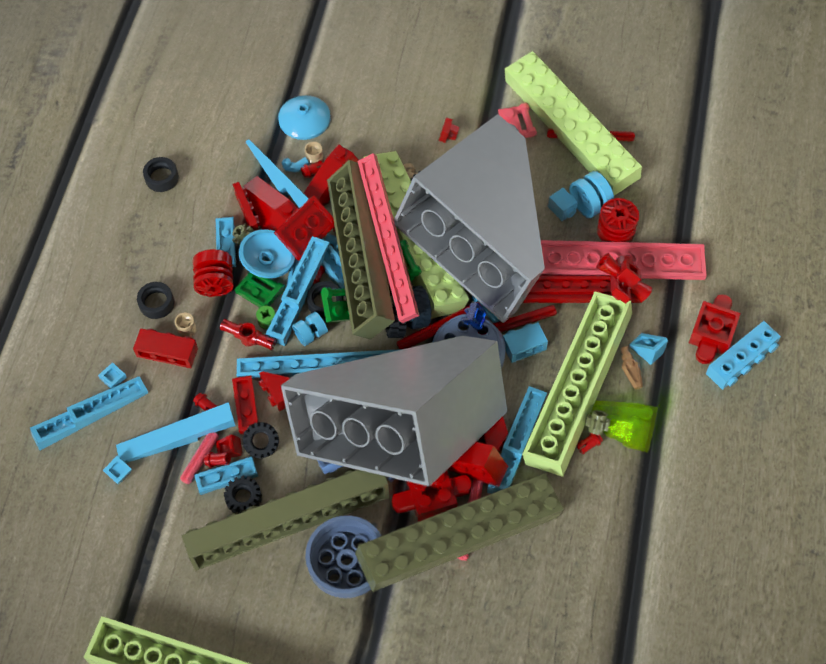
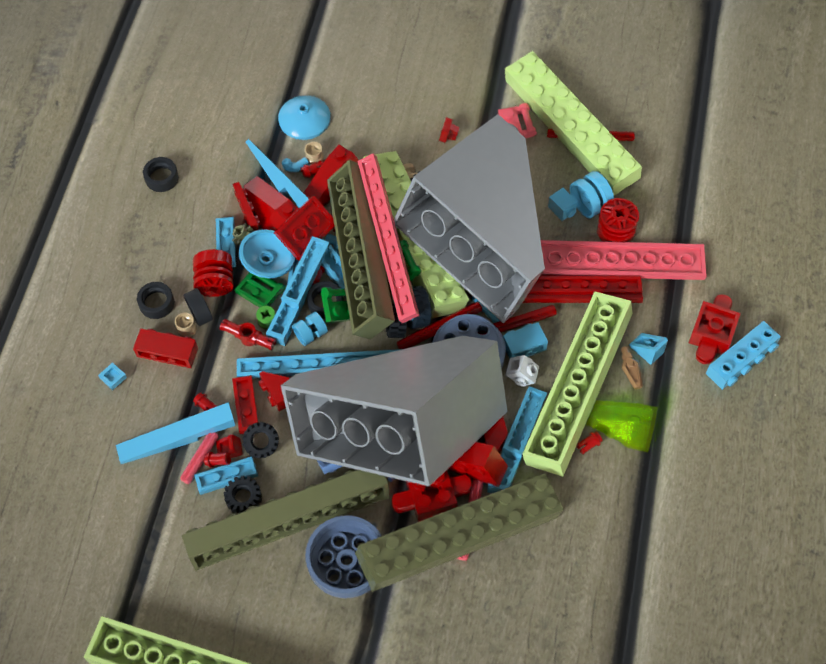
medium azure slope [30,376,148,450] -> none
medium azure plate [103,456,132,485] -> none
clear blue tile [461,303,487,329] -> none
olive gear [585,410,610,435] -> none
red brick [596,253,652,304] -> none
none -> black tyre [183,288,213,326]
none -> white brick [506,355,540,386]

